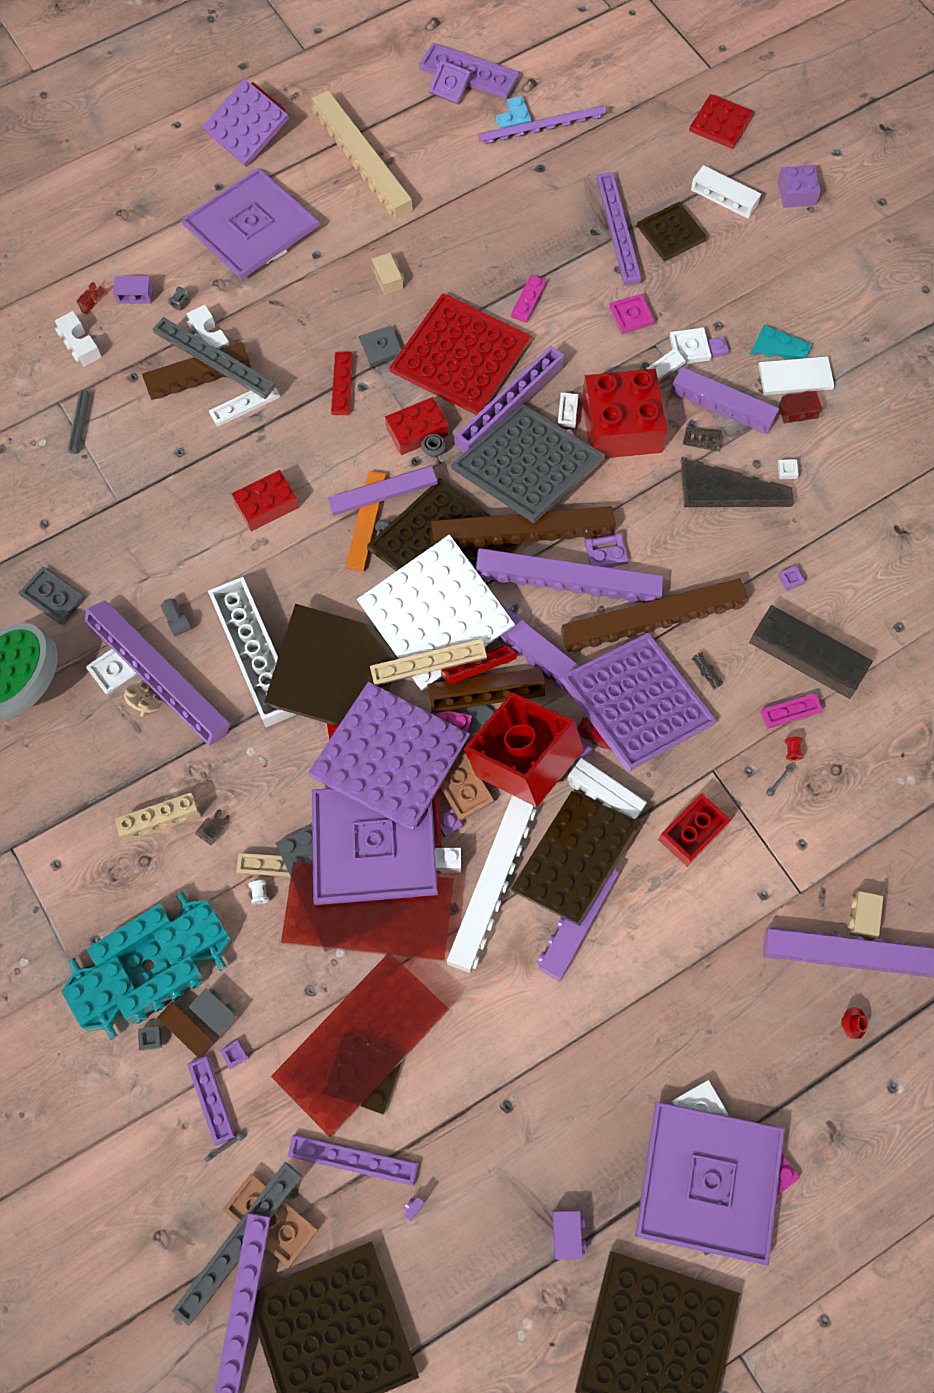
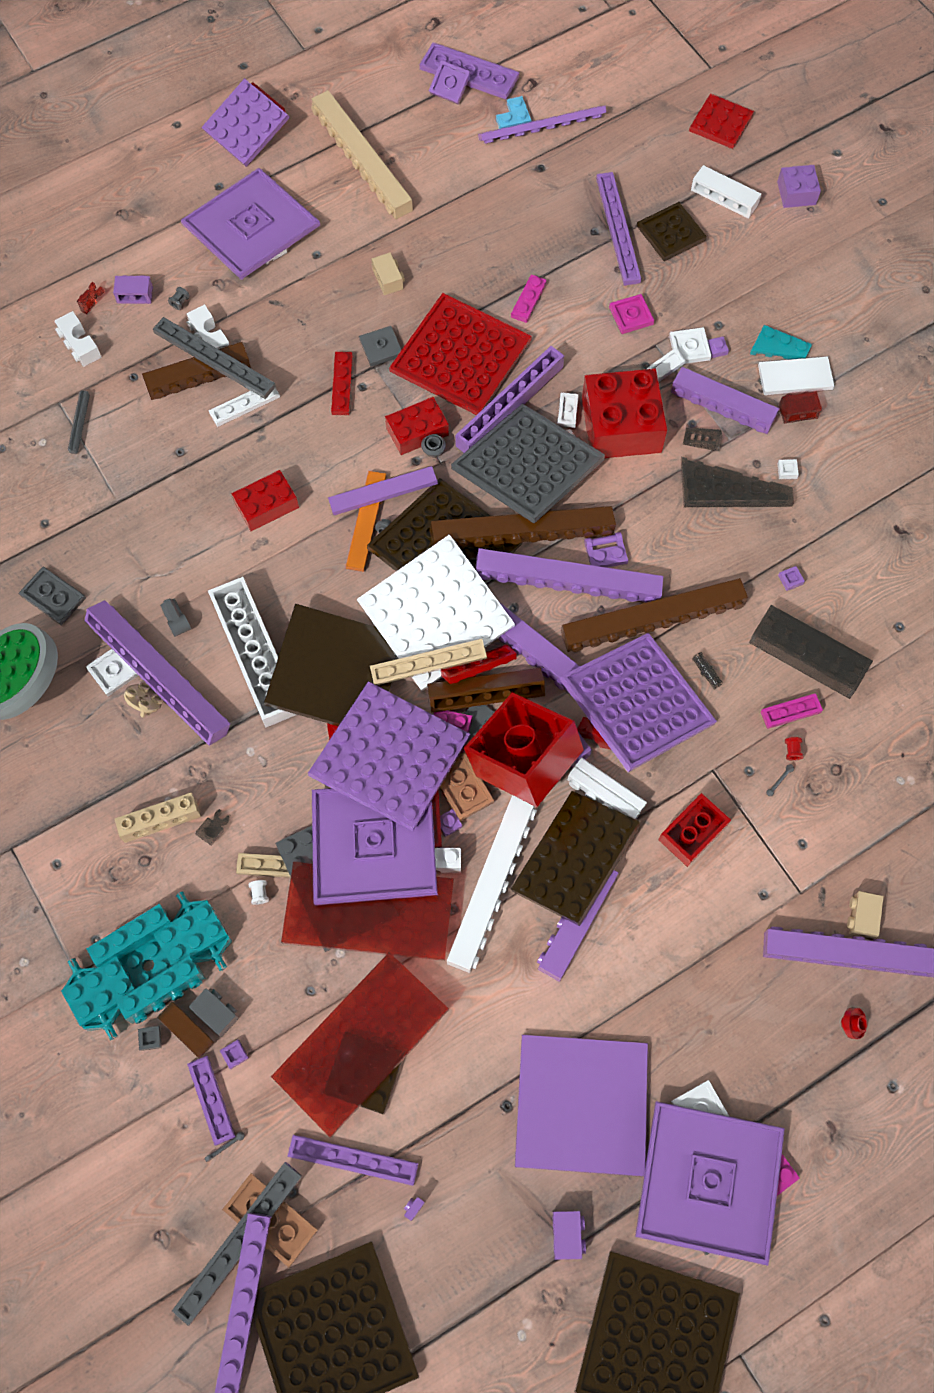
none -> medium lavender tile [515,1035,648,1176]

